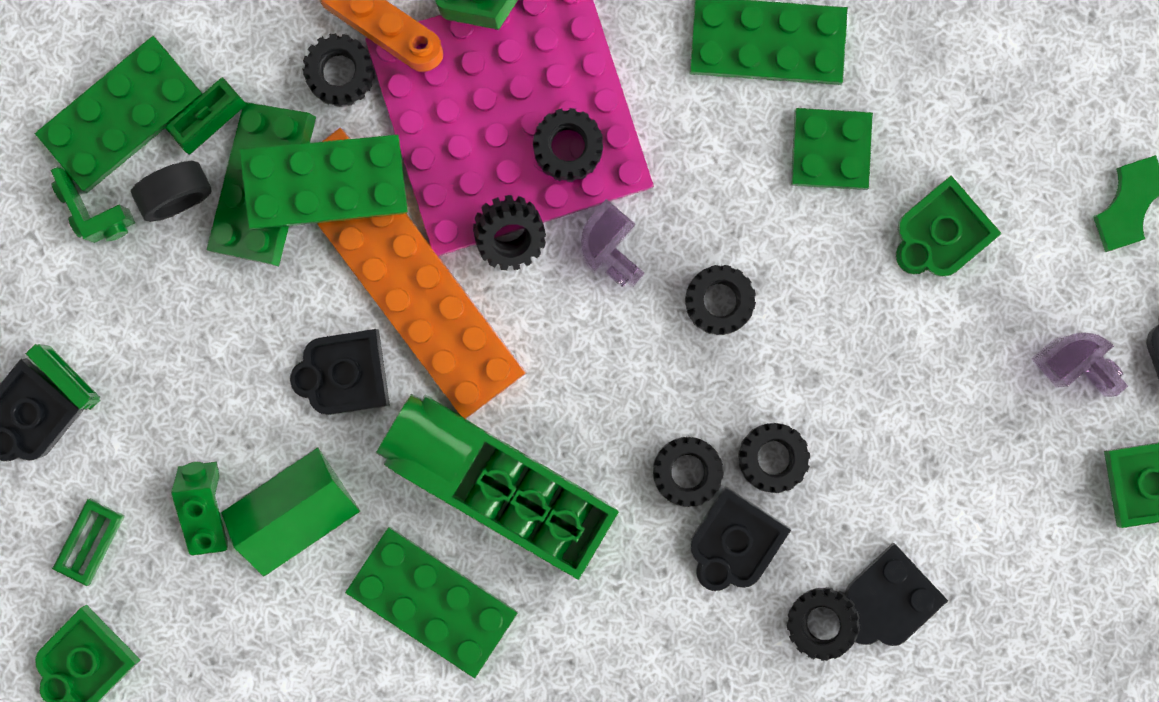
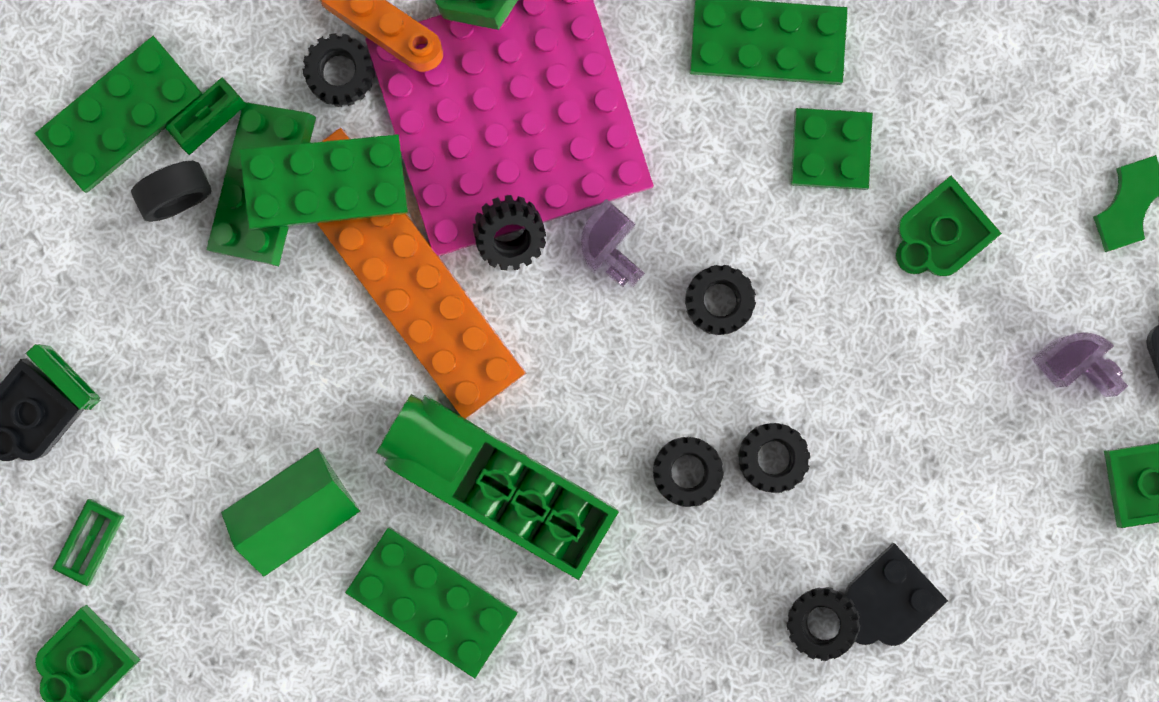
green bracket [51,167,136,243] -> none
green bracket [171,461,228,556] -> none
black plate [290,329,390,415] -> none
black tyre [533,108,603,182] -> none
black plate [690,486,791,591] -> none

